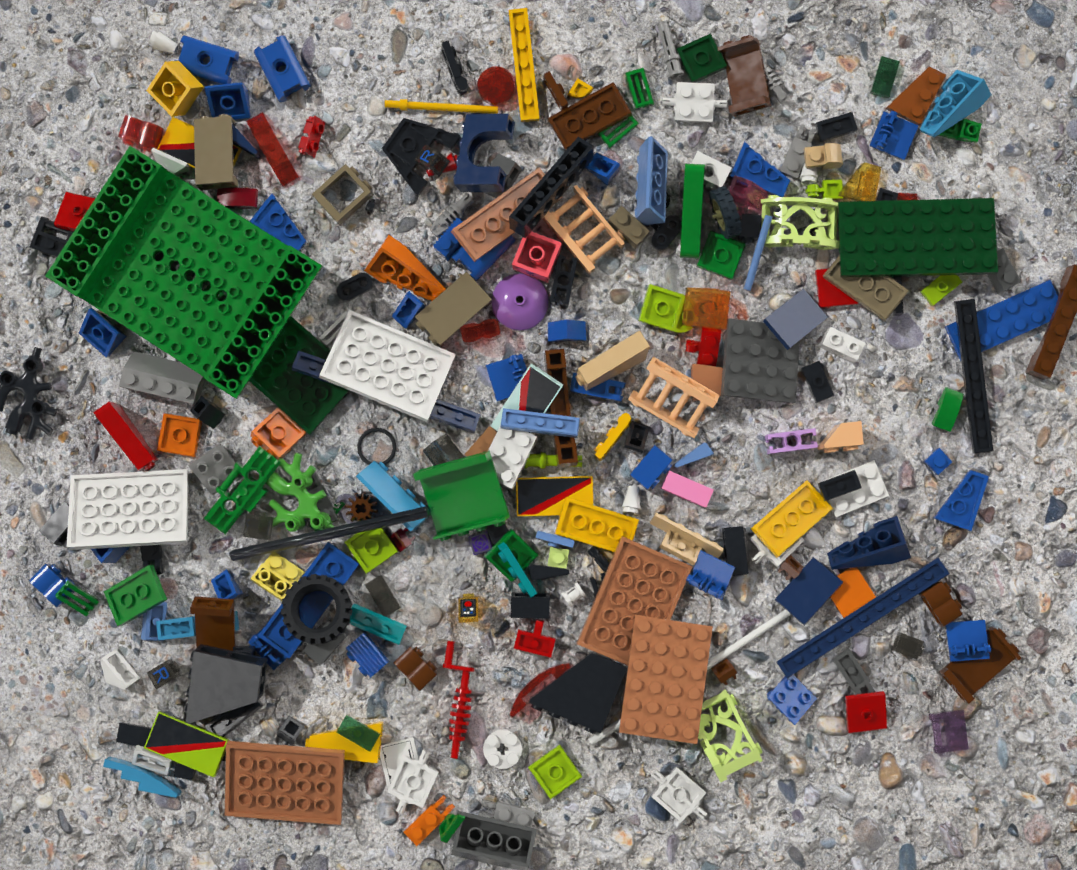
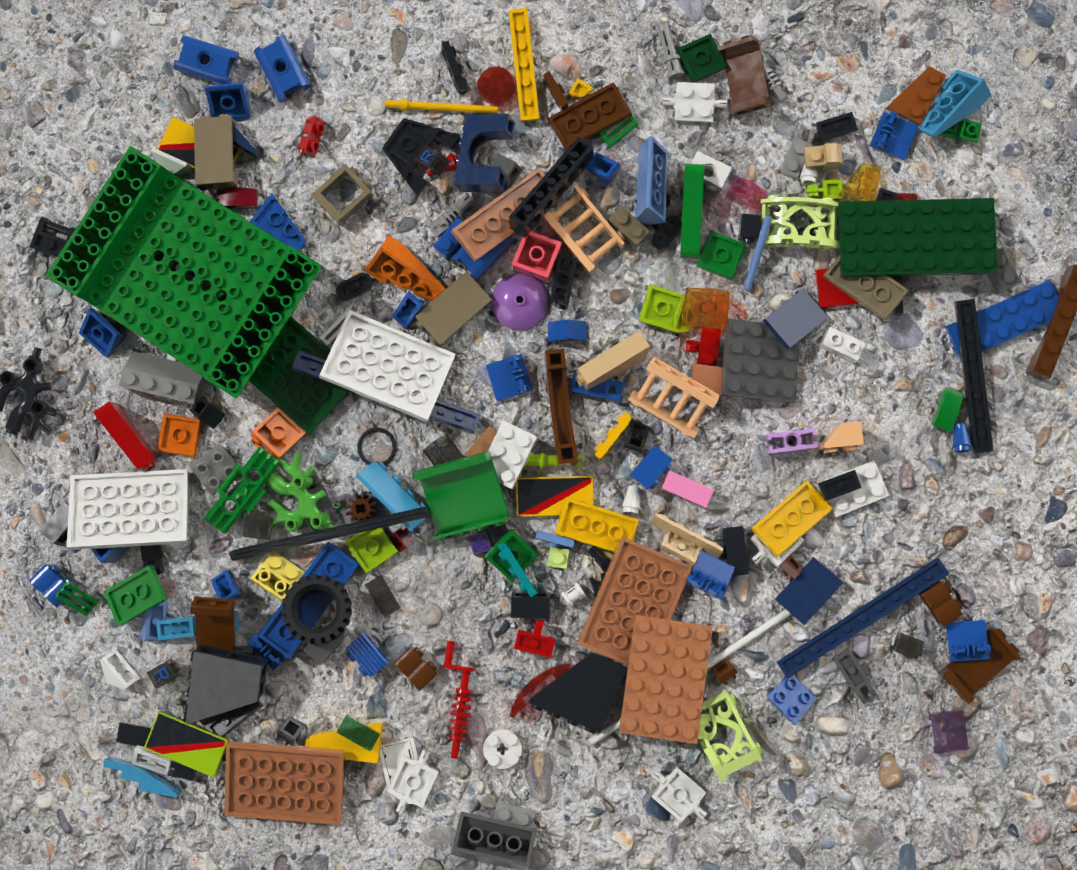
red plate [54,192,95,231] -> none
clear red brick [118,115,164,152] -> none
yellow brick [146,61,204,117] -> none
white cone [148,31,179,55] -> none
clear red slope [246,112,299,187] -> none
teal plate [349,604,407,645] -> none
orange hinge [404,795,455,846] -> none
green tile [439,814,465,843] -> none
slope [458,593,480,623] -> none
clear red brick [460,319,501,345] -> none
tile [491,363,563,433] -> none
medium blue tile [500,408,580,438] -> none
lime plate [528,744,582,800] -> none
black slope [529,565,569,581] -> none
green tile [625,68,654,110] -> none
medium blue slope [673,442,714,468] -> none
black wheel [709,186,742,239] -> none
blue wing [729,141,790,197] -> none
black plate [801,360,834,403] -> none
dark blue wedge [827,516,911,570] -> none
orange tile [830,567,876,618] -> none
red plate [845,691,887,733] -> none
clear green plate [870,56,900,99] -> none
lime plate [920,275,963,306] -> none
blue plate [924,448,952,475] -> none
blue wing [933,470,989,531] -> none
none -> blue cone [952,424,972,453]

